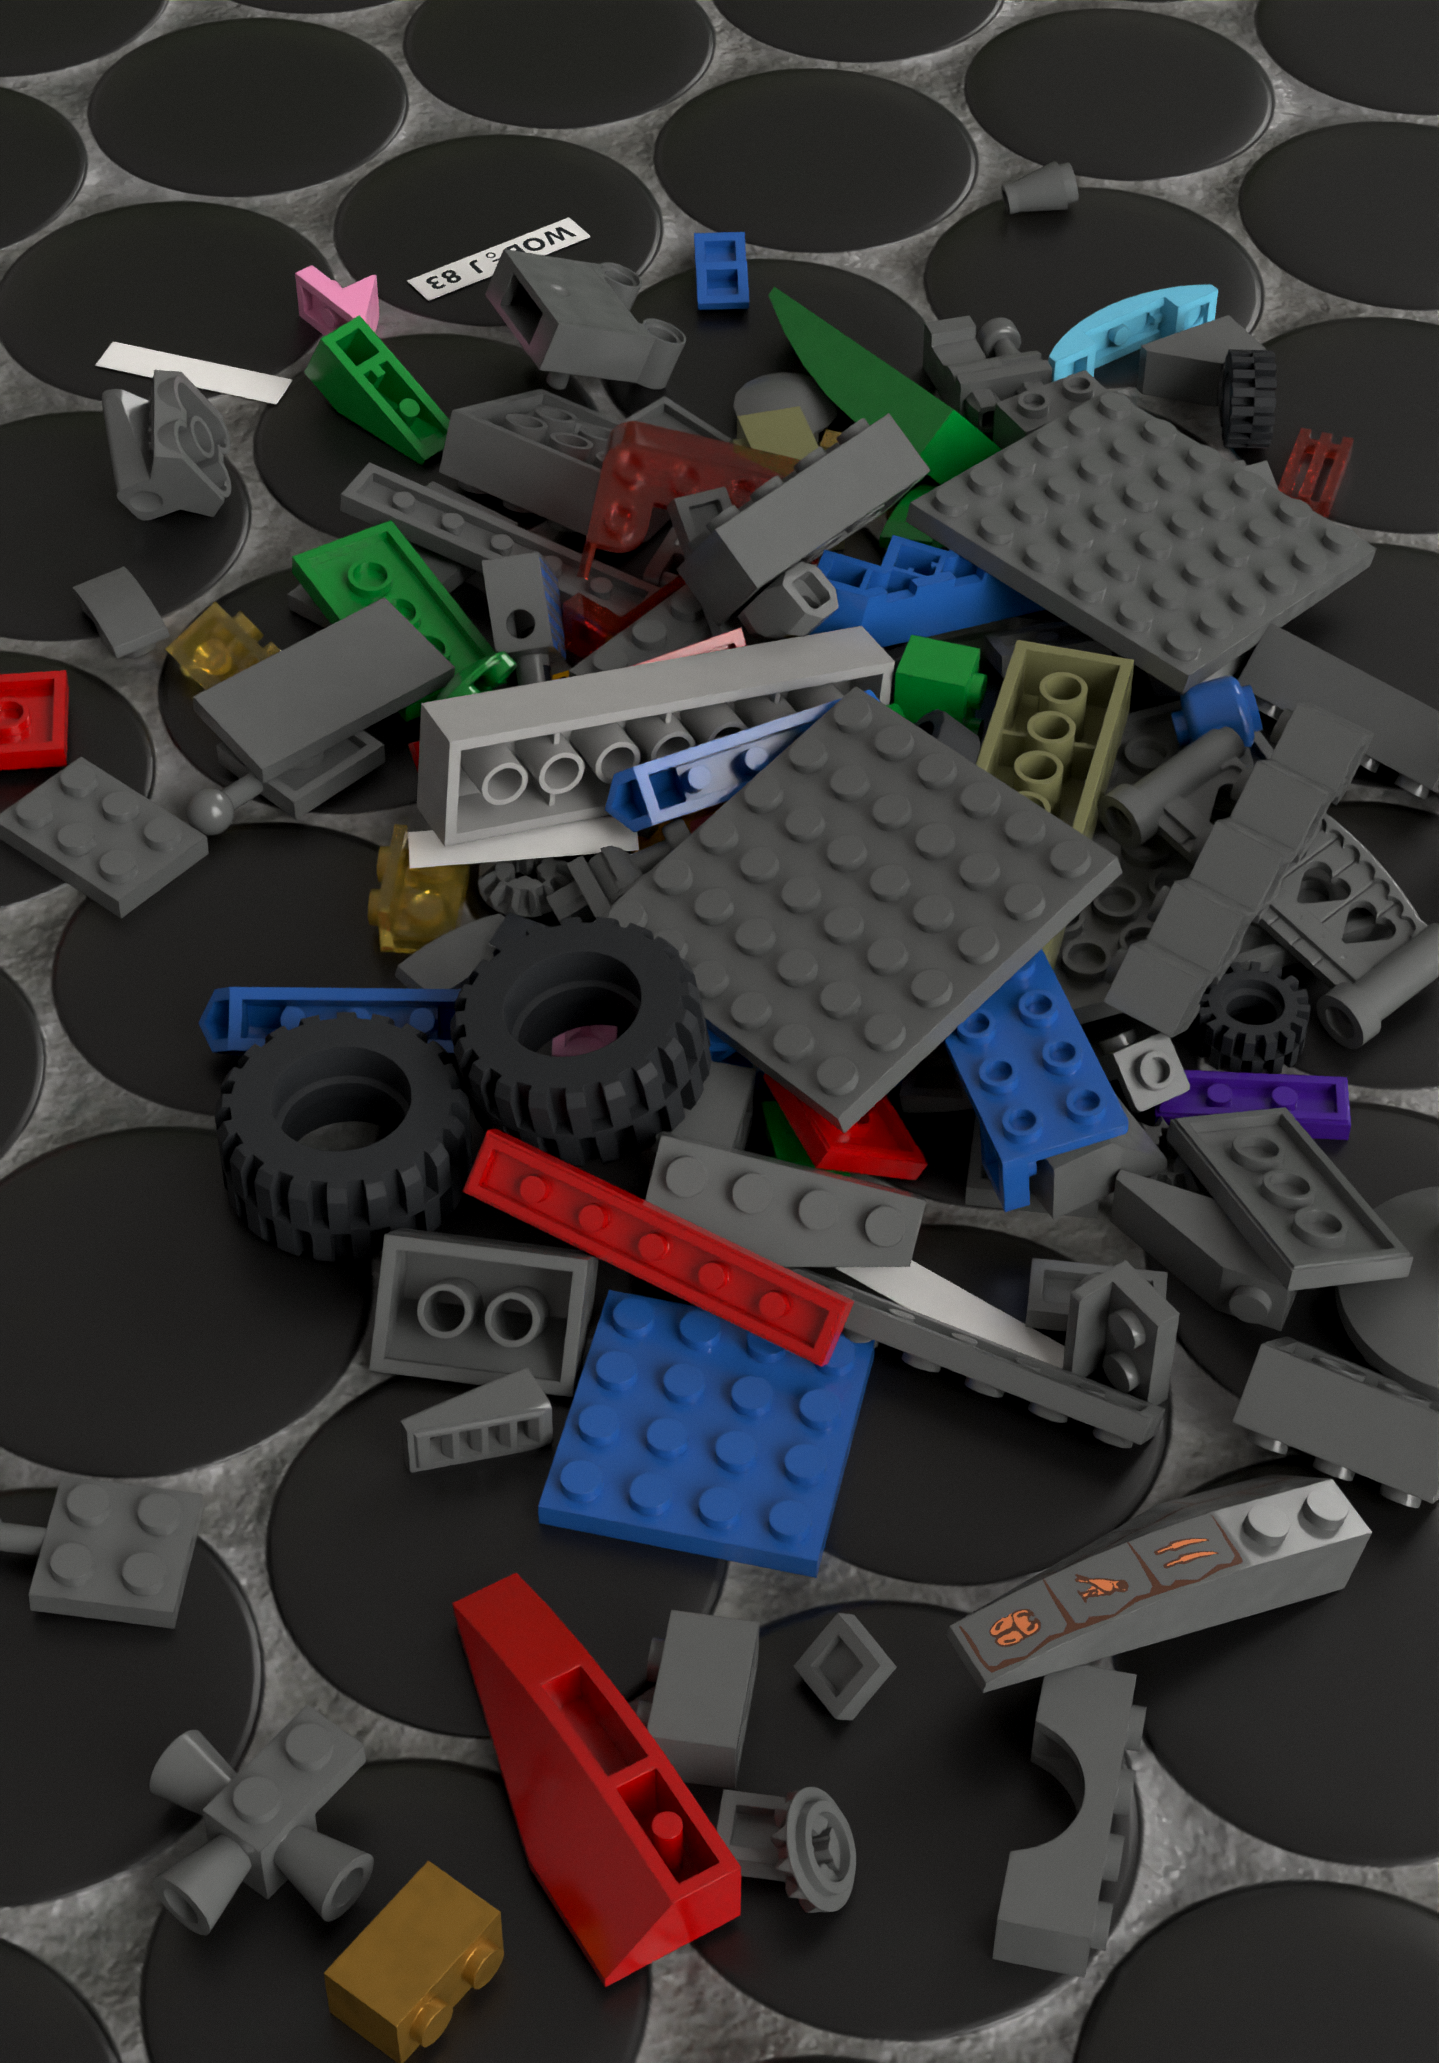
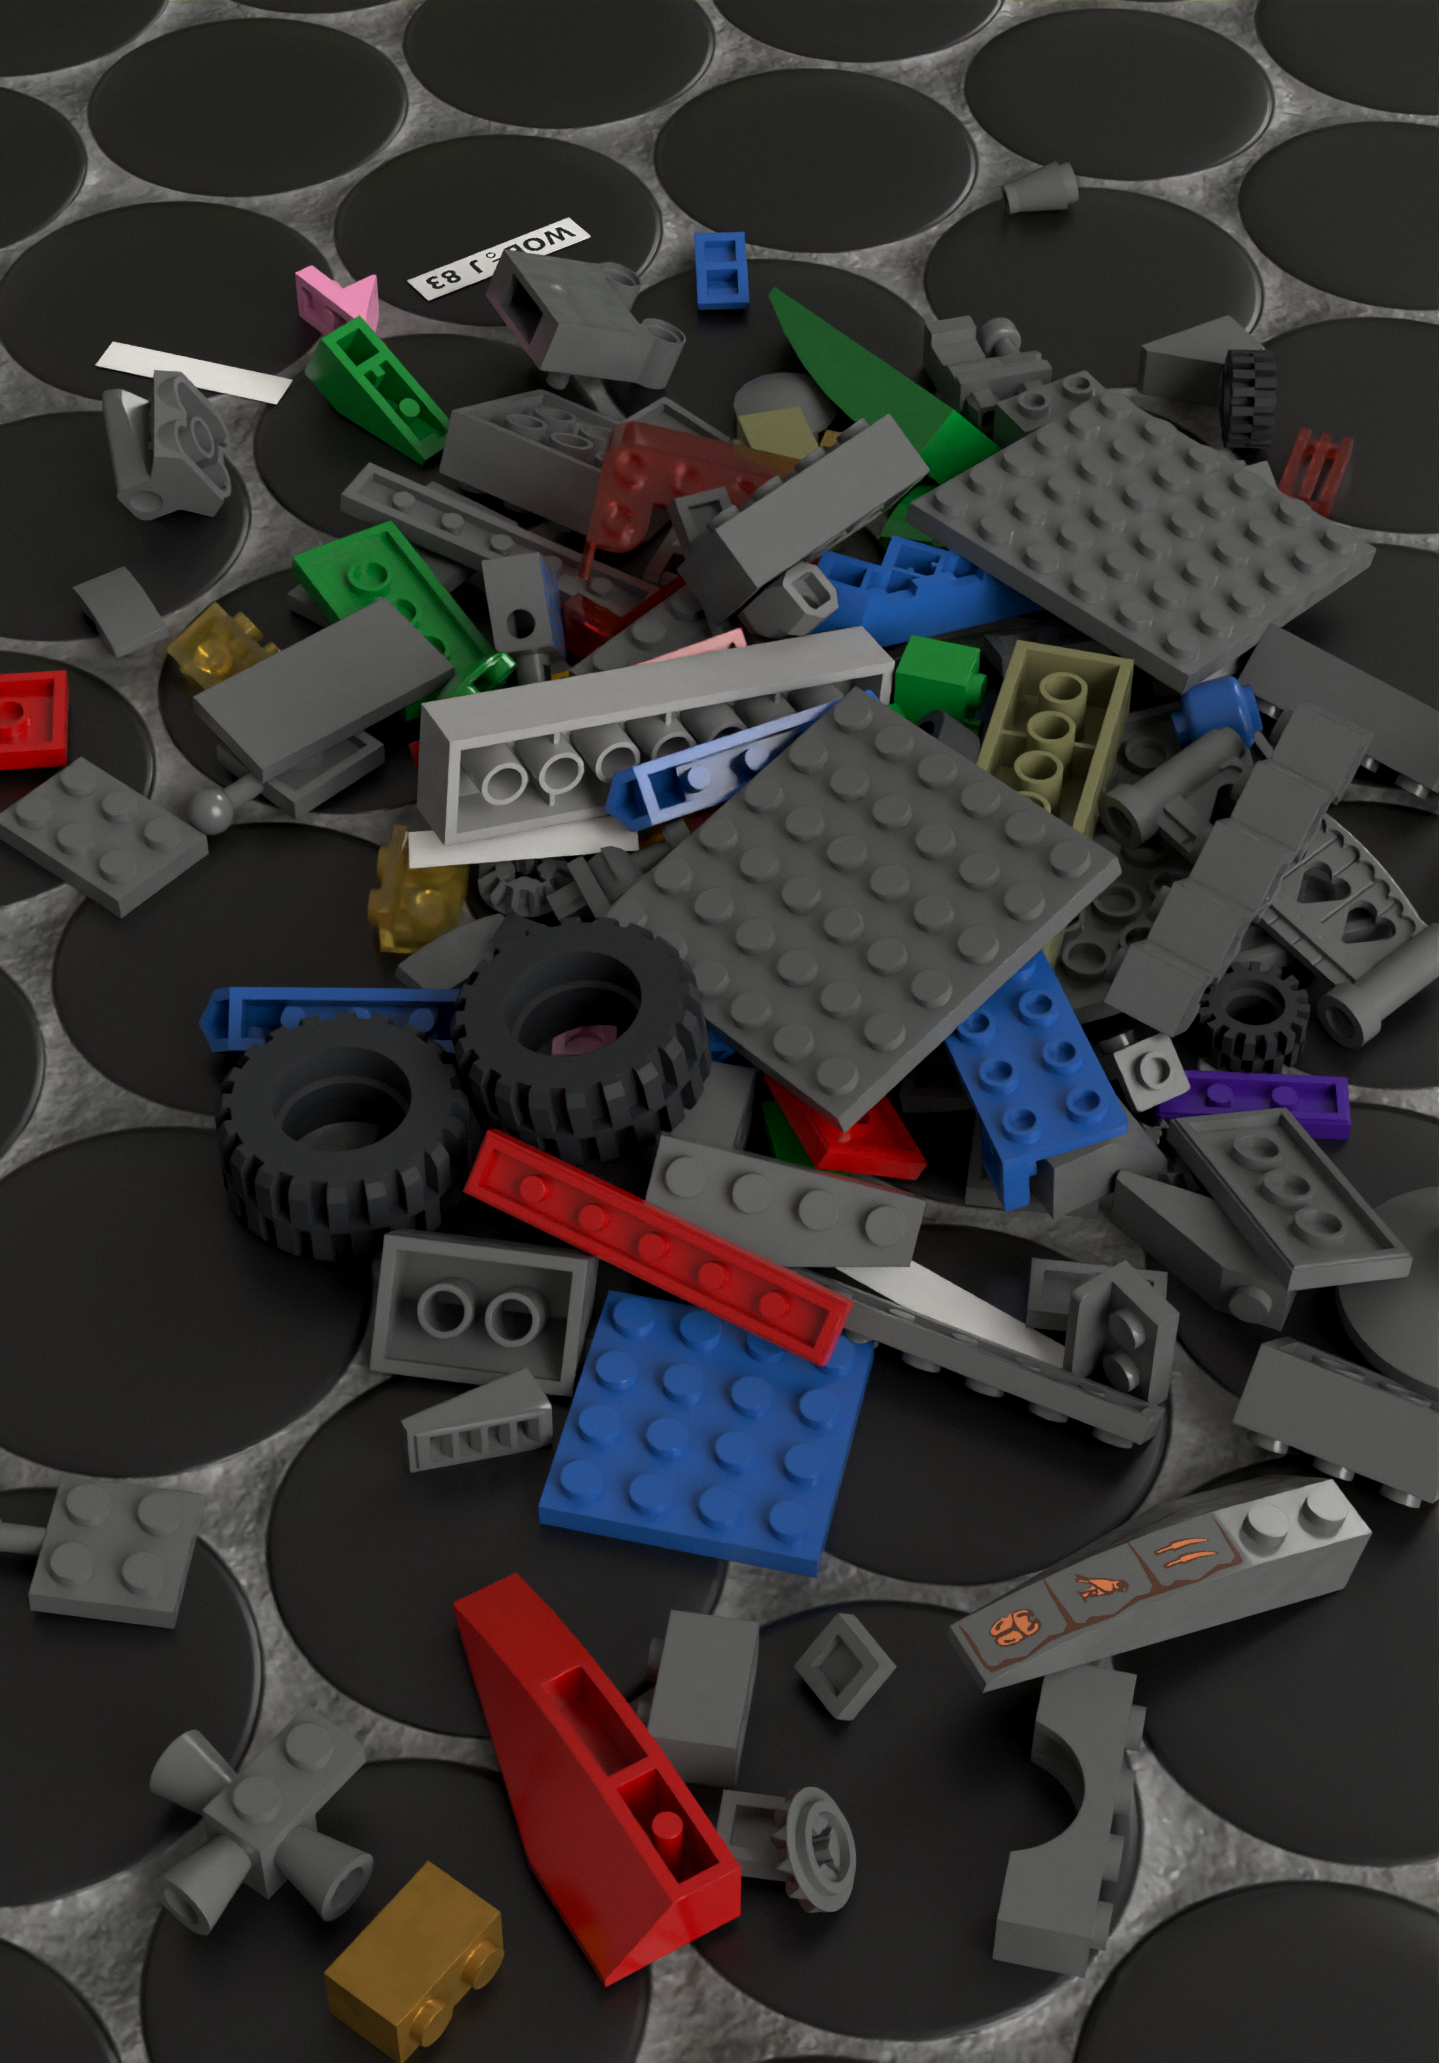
medium azure slope [1048,284,1218,382] -> none

